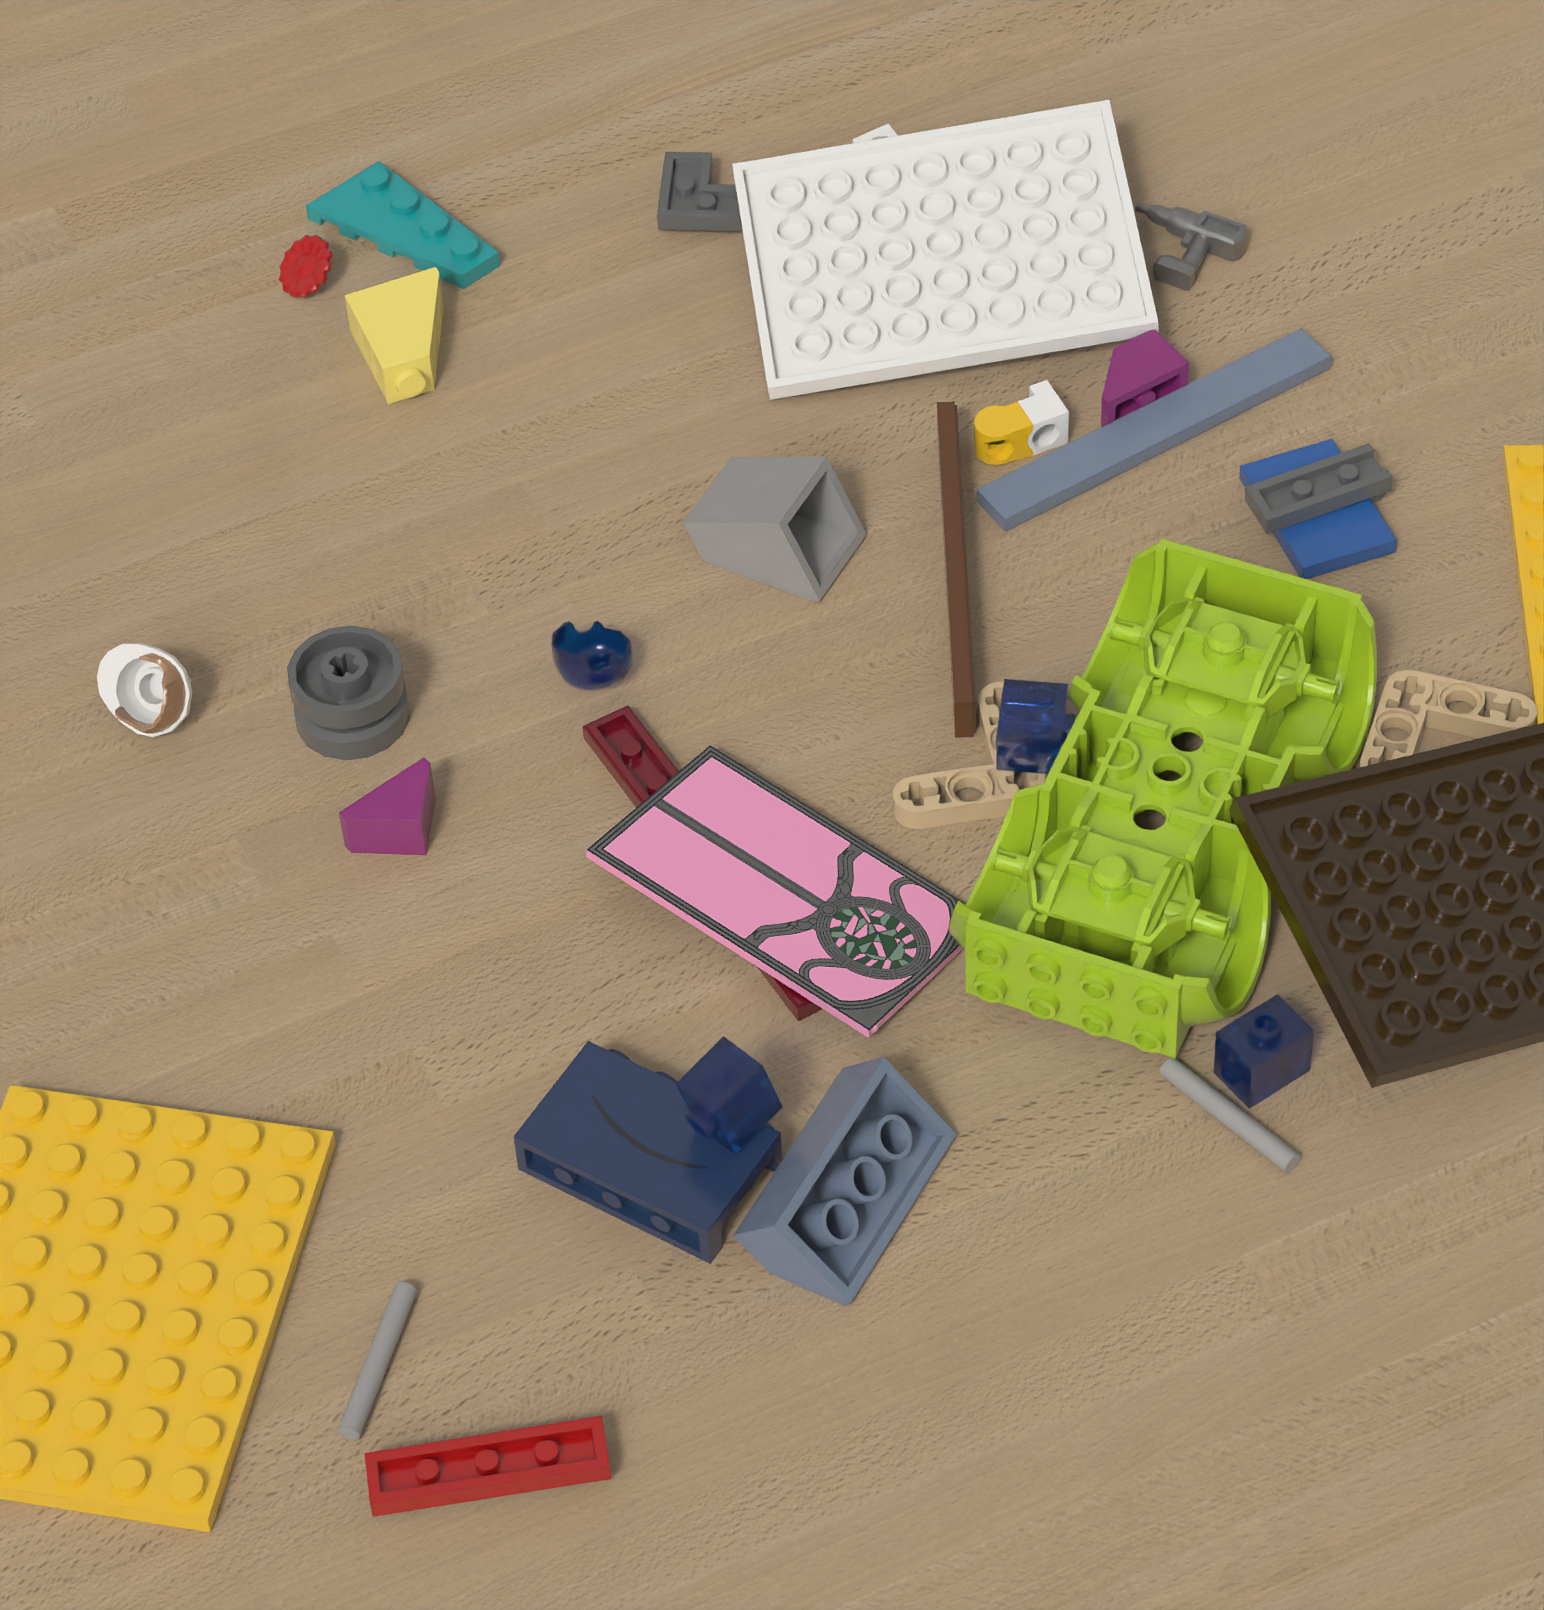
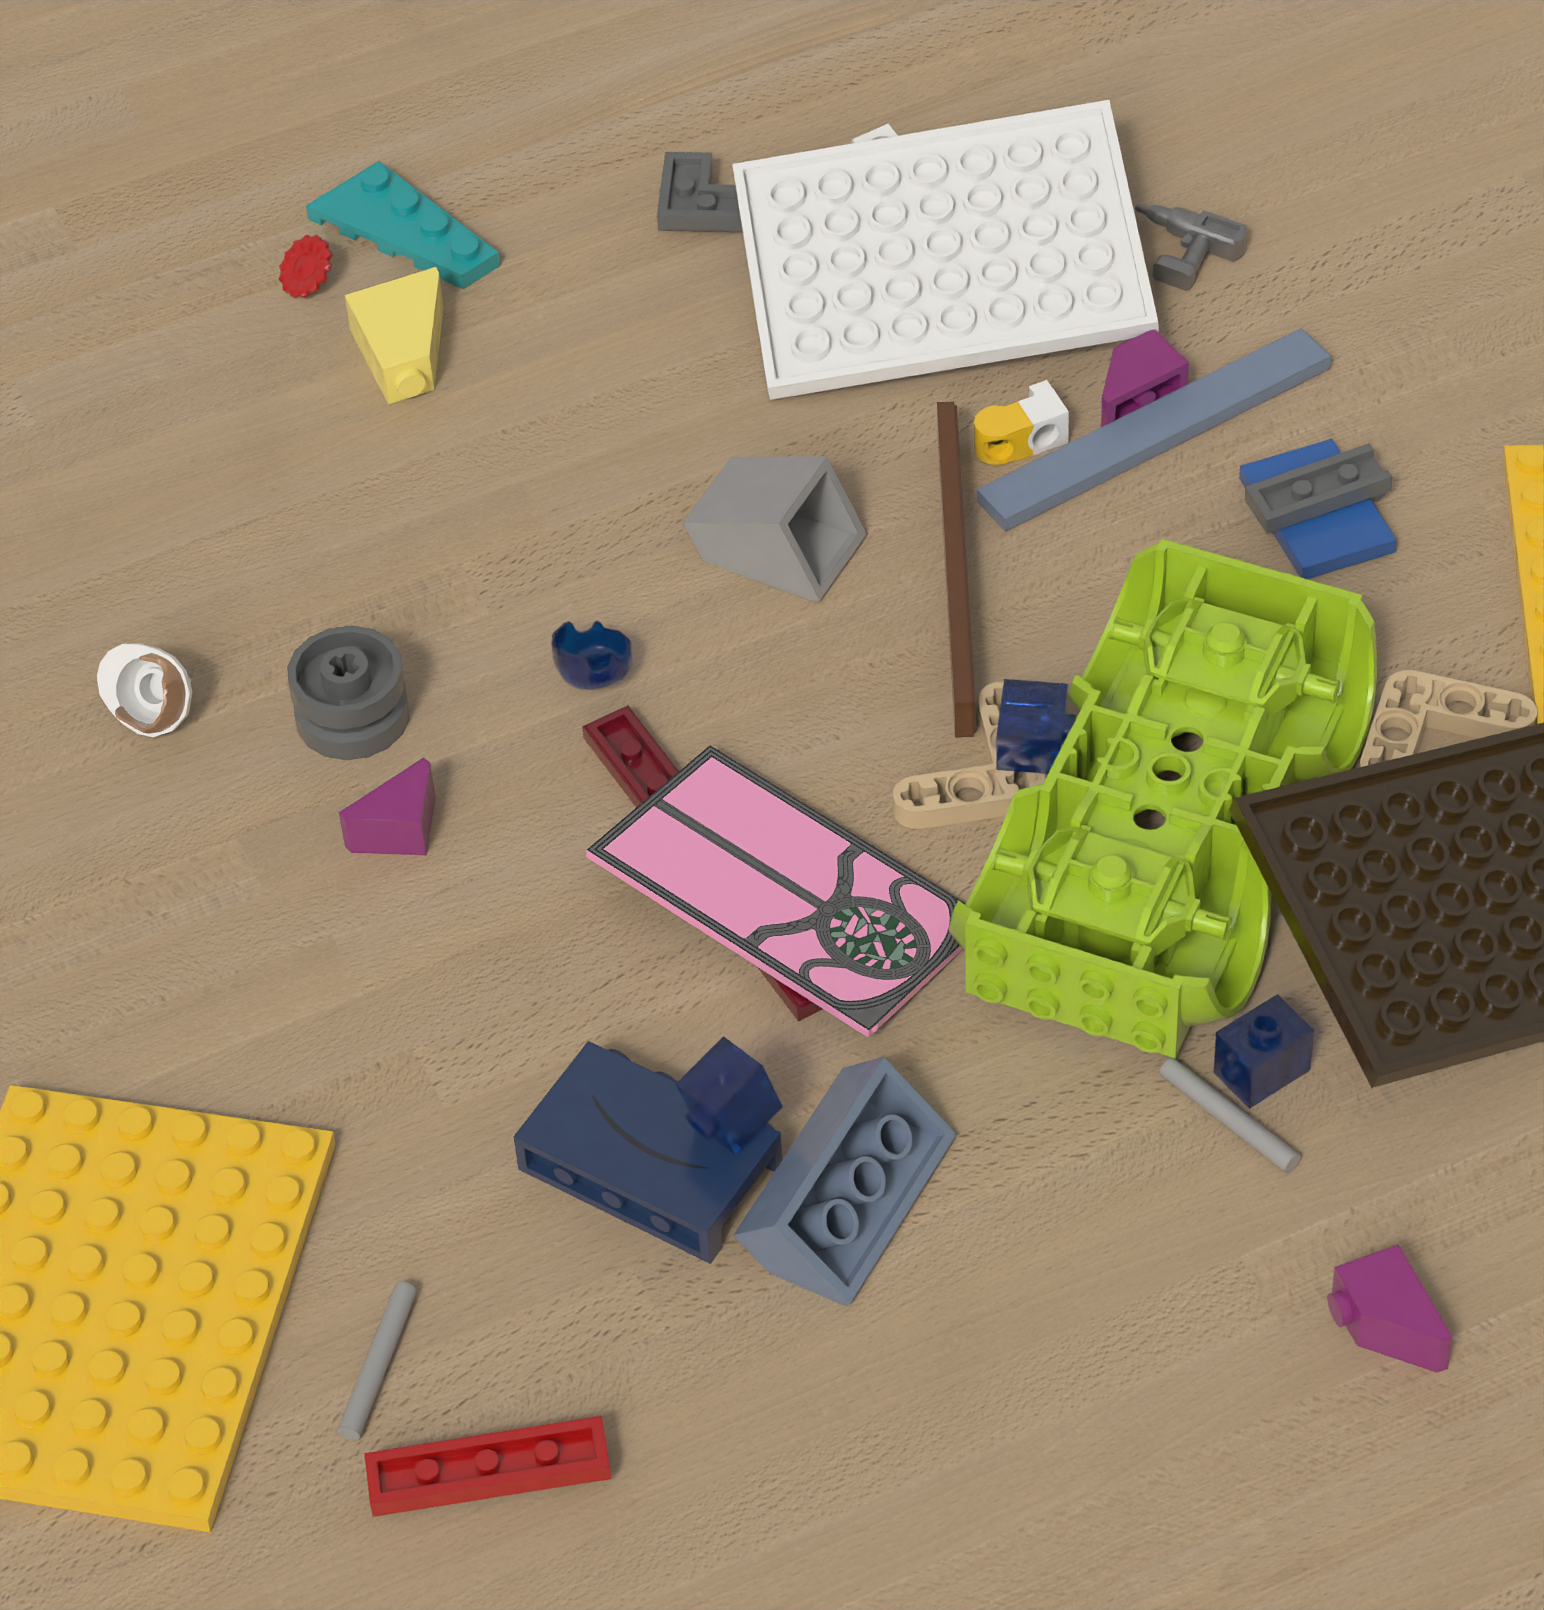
none -> magenta slope [1327,1244,1452,1373]

